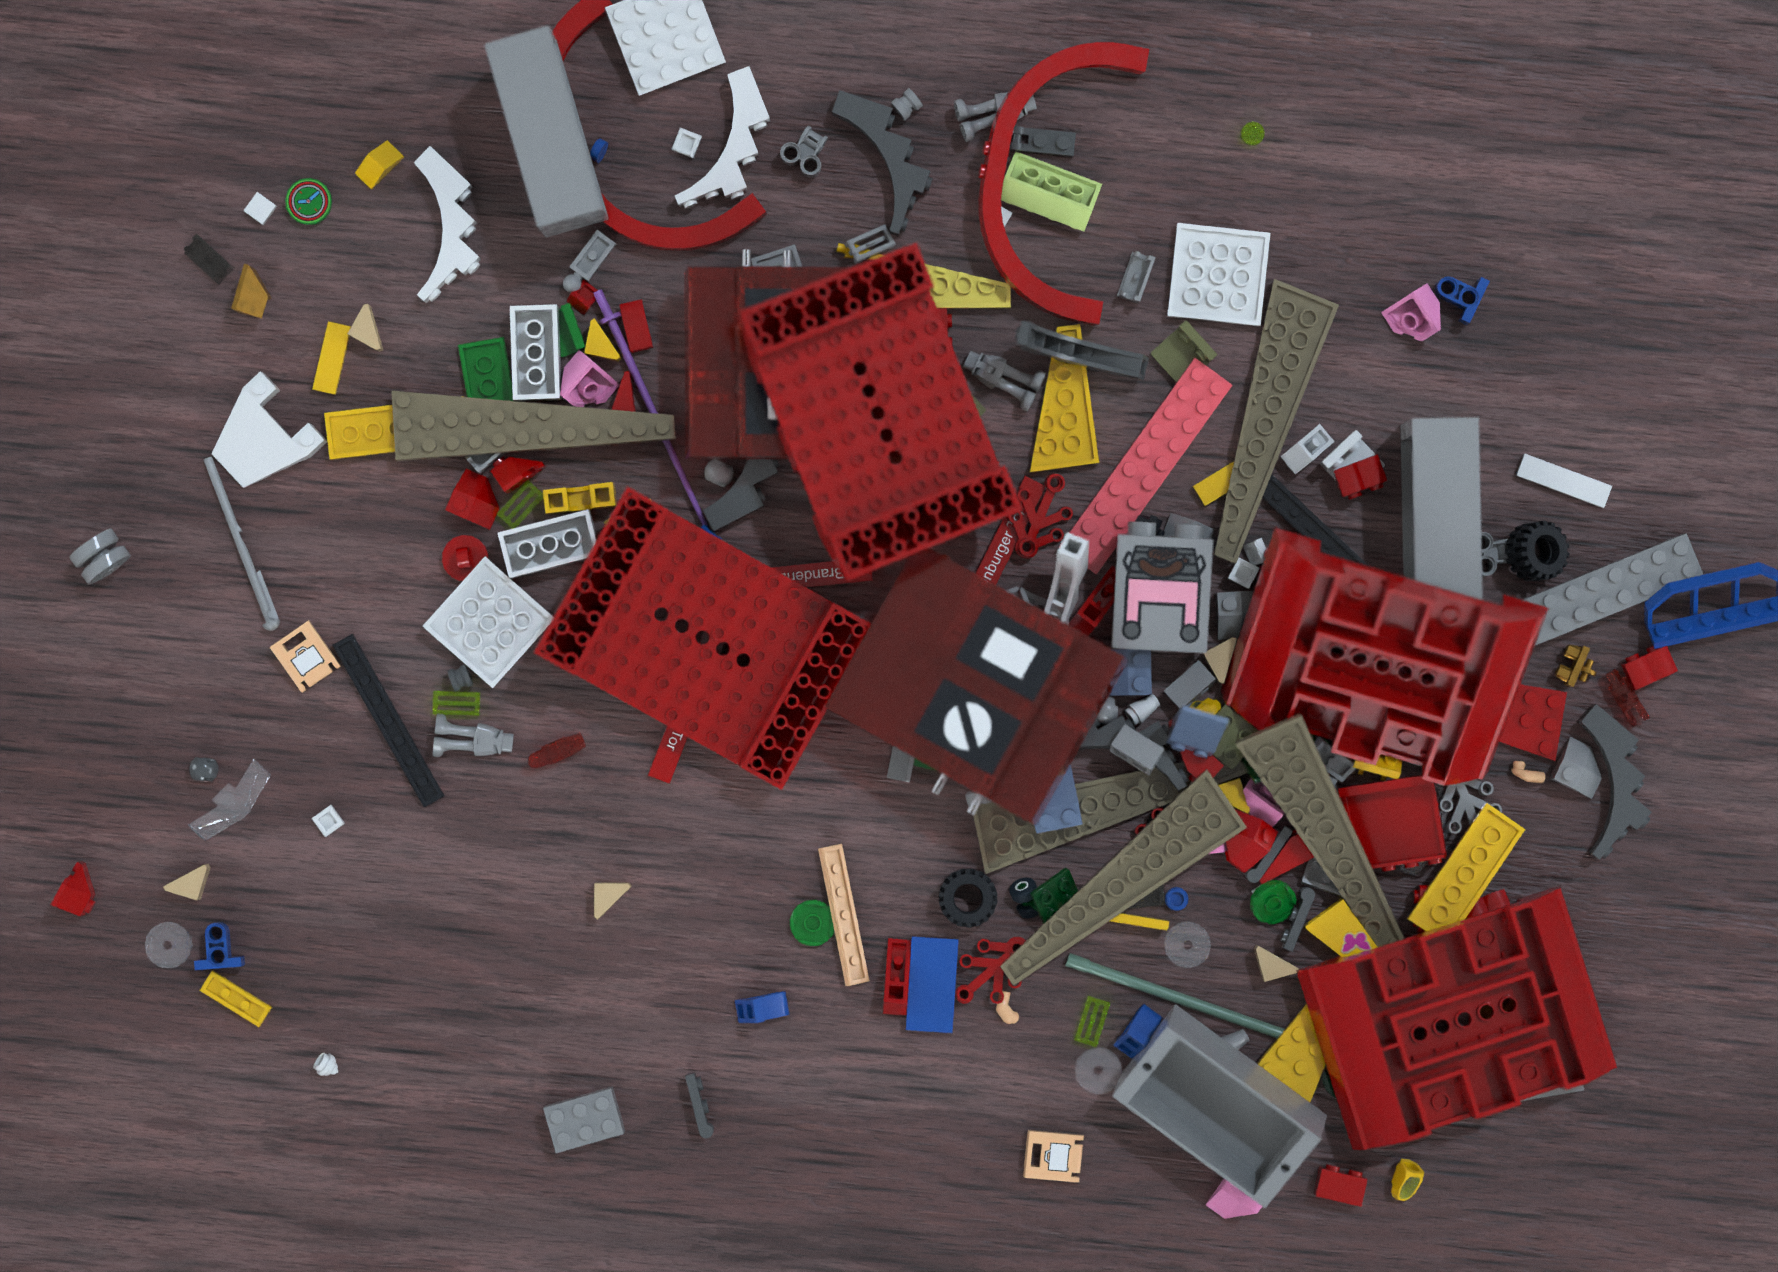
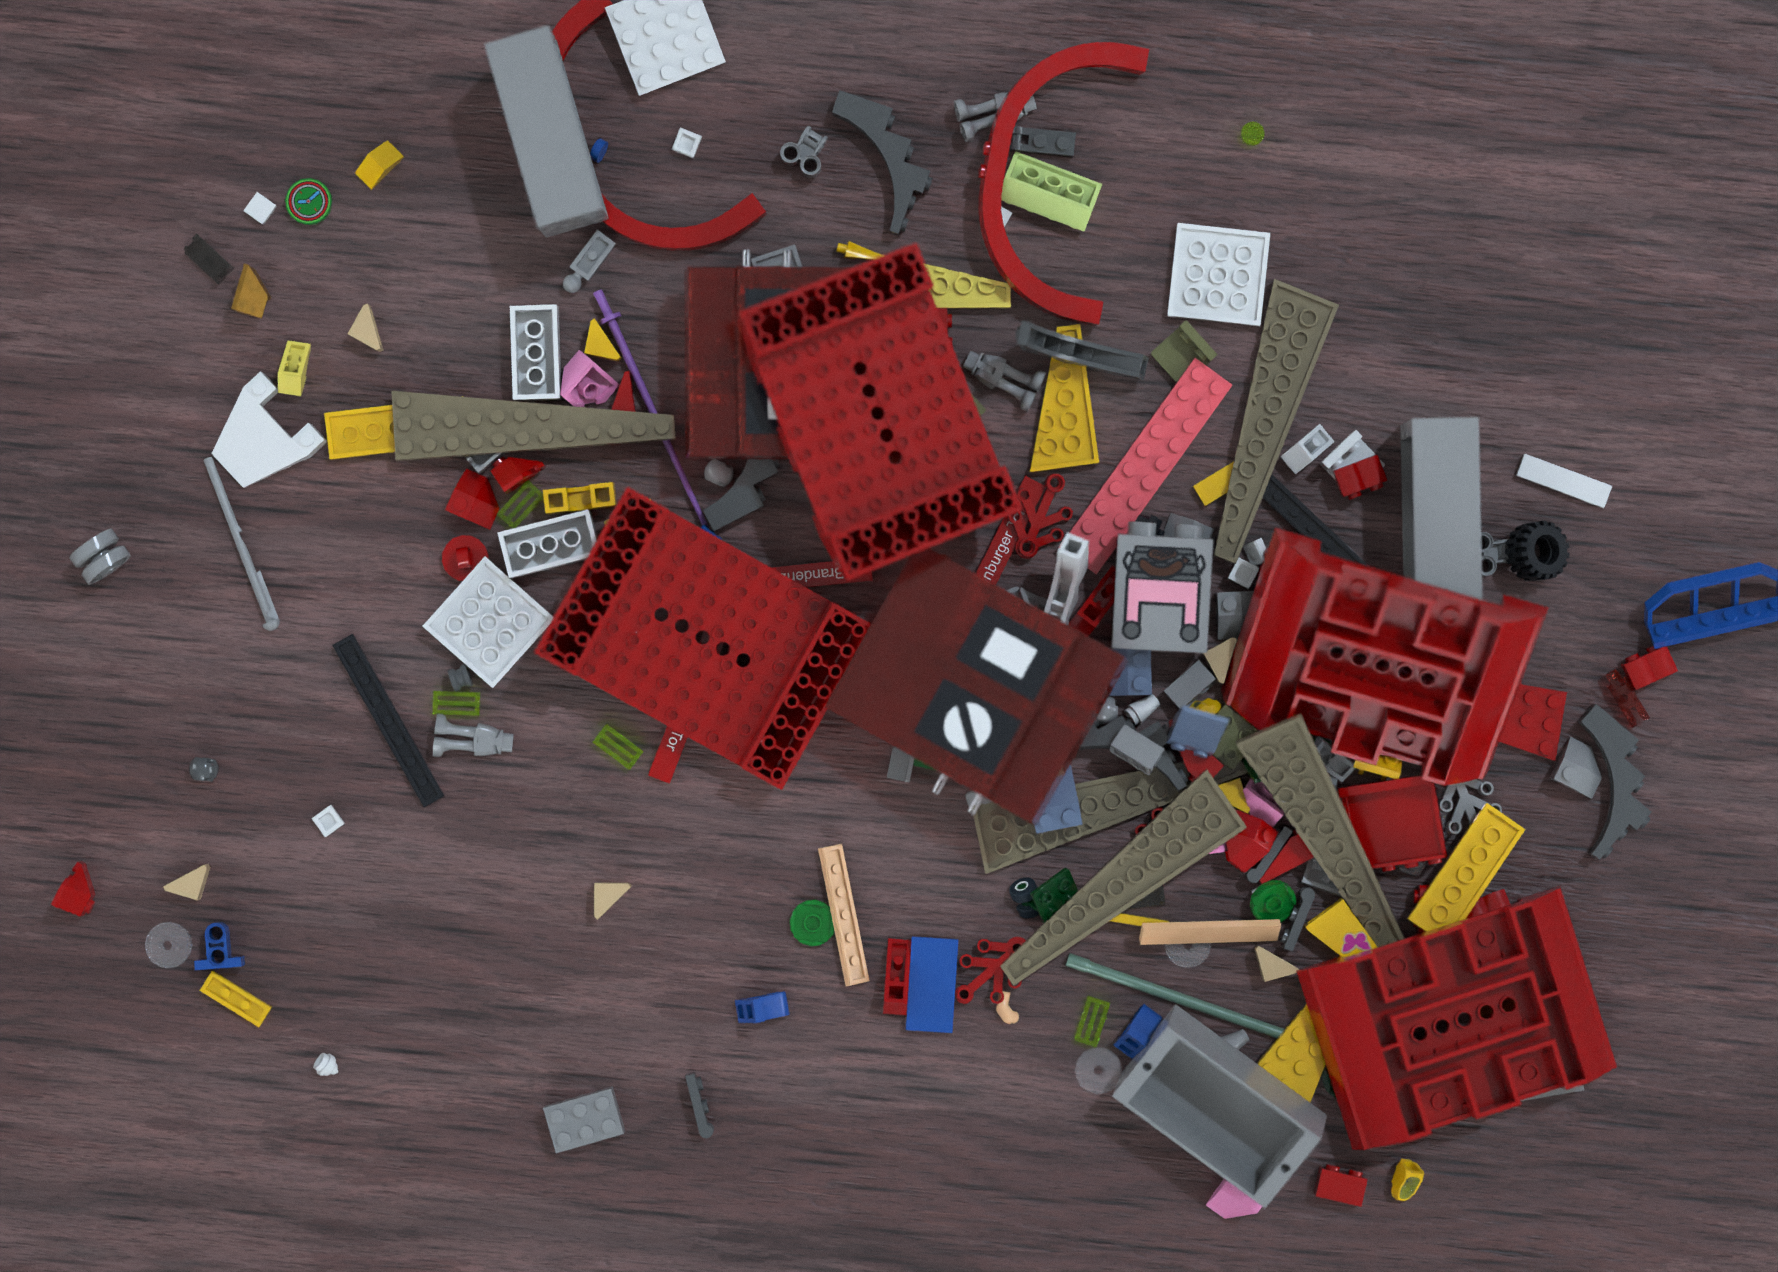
clear plate [188,758,271,841] -> none
light nougat container [270,620,341,693] -> none
yellow tile [312,321,351,395] -> none
white arch [414,146,481,303] -> none
green tile [458,337,514,401] -> none
clear red hinge [528,733,586,769] -> none
green panel [559,303,586,358] -> none
red slope [567,279,598,315] -> none
red slope [619,299,653,353] -> none
white arch [675,66,770,208] -> none
light grey tile [844,224,896,264] -> none
light grey wheel [891,88,923,121] -> none
black tyre [939,868,997,928] -> none
light nougat container [1023,1130,1084,1182] -> none
light grey hinge [1117,251,1156,304] -> none
blue tile [1165,887,1188,911] -> none
bright pink slope [1381,283,1441,341] -> none
blue tile [1435,276,1490,325] -> none
light nougat arm [1511,761,1545,783] -> none
light grey brick [1521,533,1704,645] -> none
pearl gold hips [1554,644,1597,687] -> none
none -> light yellow arch [278,340,311,396]
none -> clear neon green tile [593,723,644,770]
none -> light nougat tile [1139,919,1281,945]

